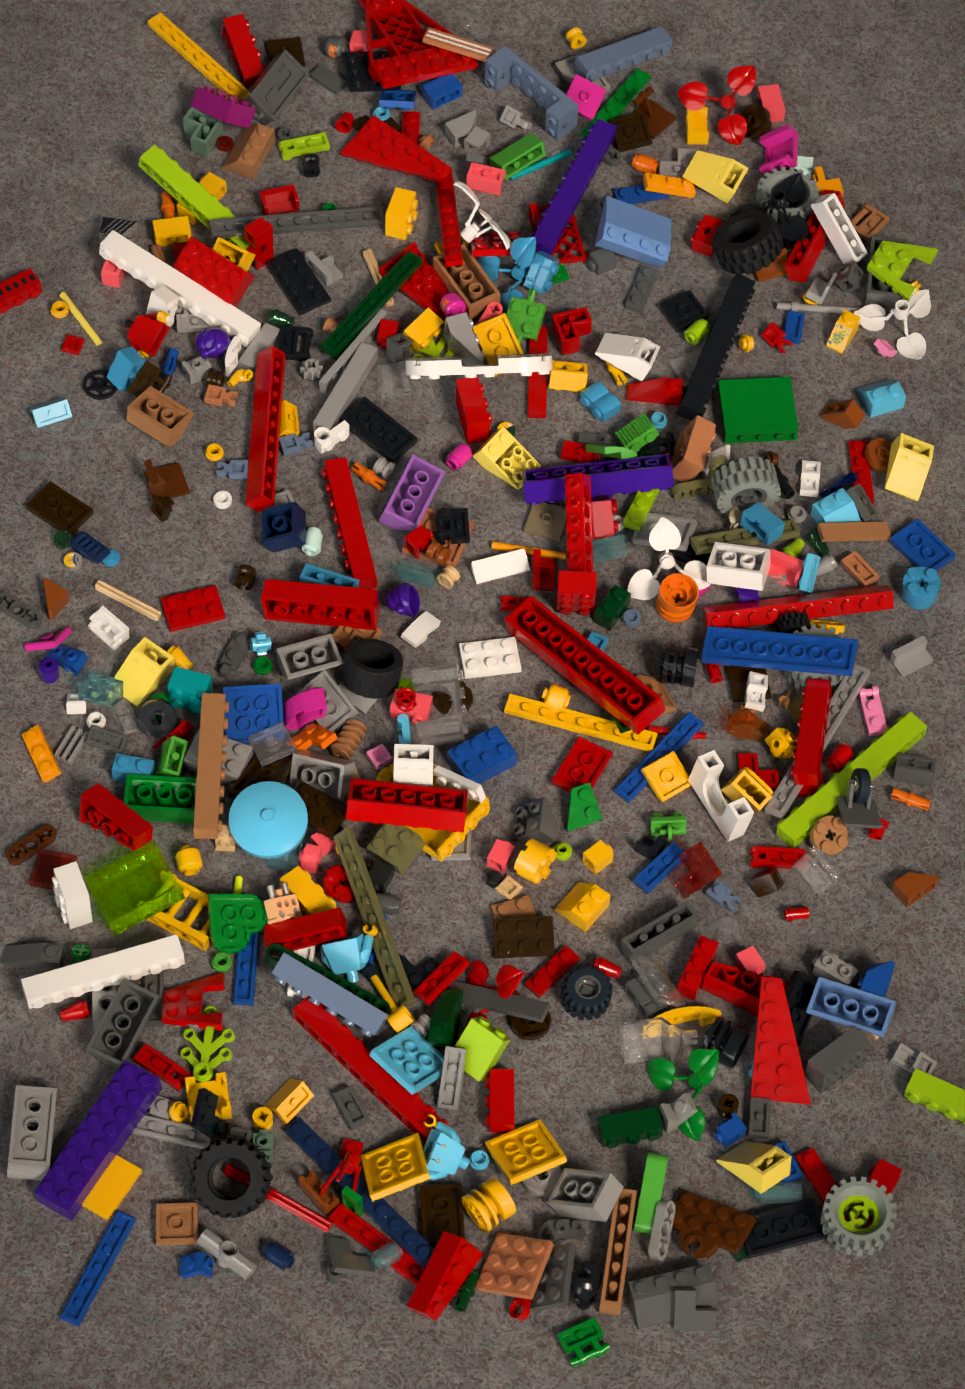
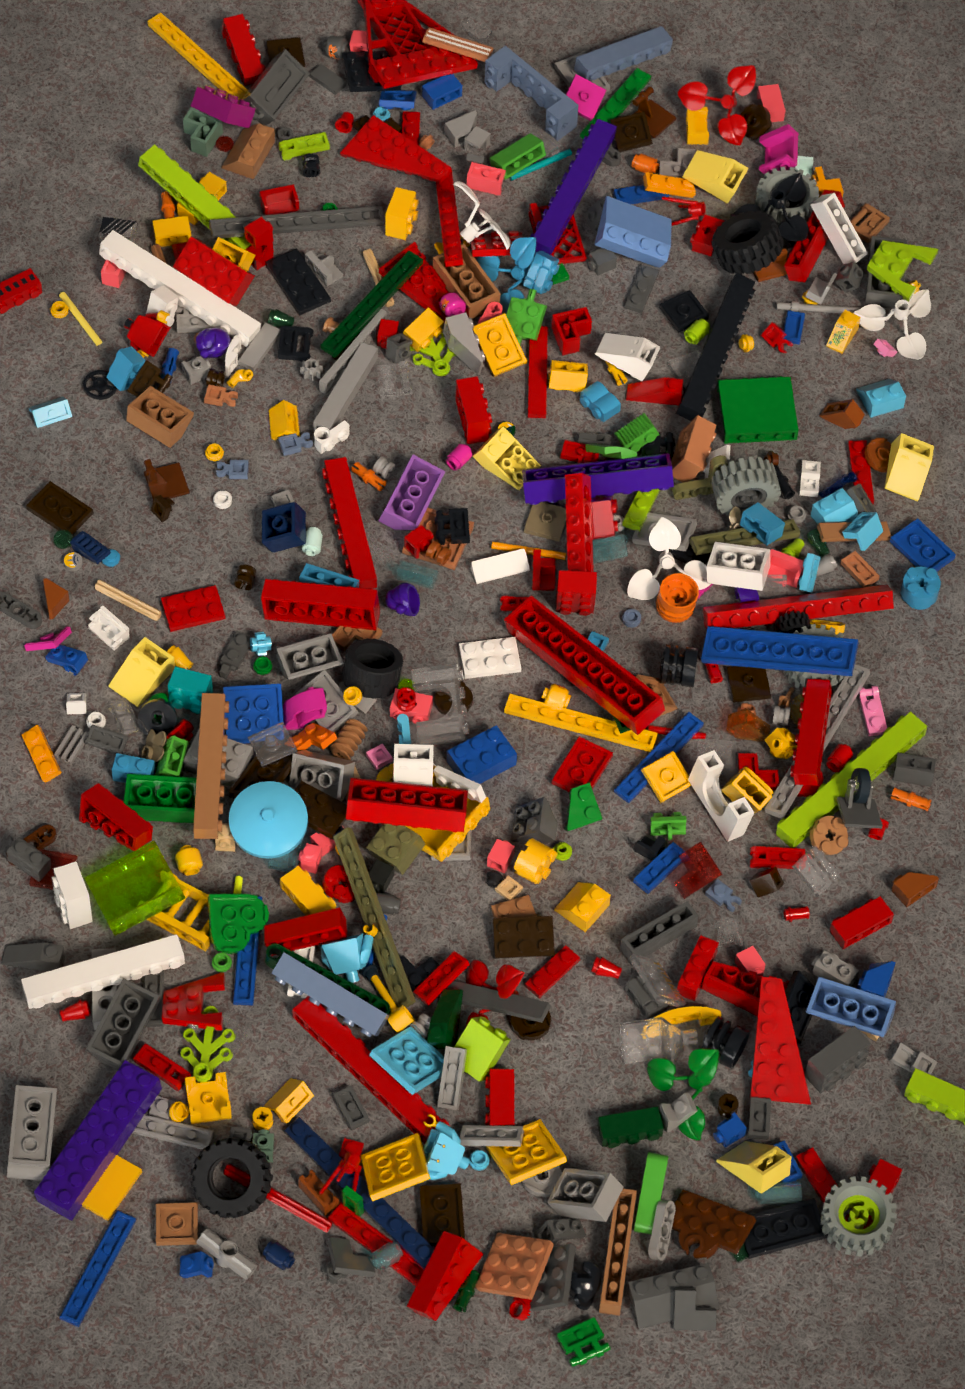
dark purple brick [39,657,59,683] -> none
red tile [61,334,85,356] -> none
green wheel [71,945,92,965] -> none
clear light blue brick [78,673,123,708] -> none
black plate [191,1088,229,1141] -> none
red brick [245,345,285,512] -> none
light nougat piece [264,882,303,924] -> none
black plate [339,396,418,463] -> none
white slope [401,611,441,648] -> none
white plate [405,353,553,379] -> none
tan wheel [437,565,460,589] -> none
yellow wheel [462,1177,516,1233] -> none
light grey plate [499,105,533,130] -> none
black wheel [561,965,613,1020] -> none
yellow wheel [566,28,587,49] -> none
yellow brick [582,840,614,875] -> none
dark green brick [594,585,631,631] -> none
medium azure plate [649,412,667,430] -> none
white slope [744,671,768,712] -> none
light grey panel [890,635,934,677] -> none
none -> dark grey brick [7,837,51,882]
none -> dark tan plate [141,729,166,762]
none -> yellow plate [343,686,362,706]
none -> light grey plate [460,1125,524,1147]
none -> red plant [662,196,706,226]
none -> light grey wheel [772,705,790,726]
none -> red brick [829,896,894,949]
none -> medium azure panel [842,512,883,551]

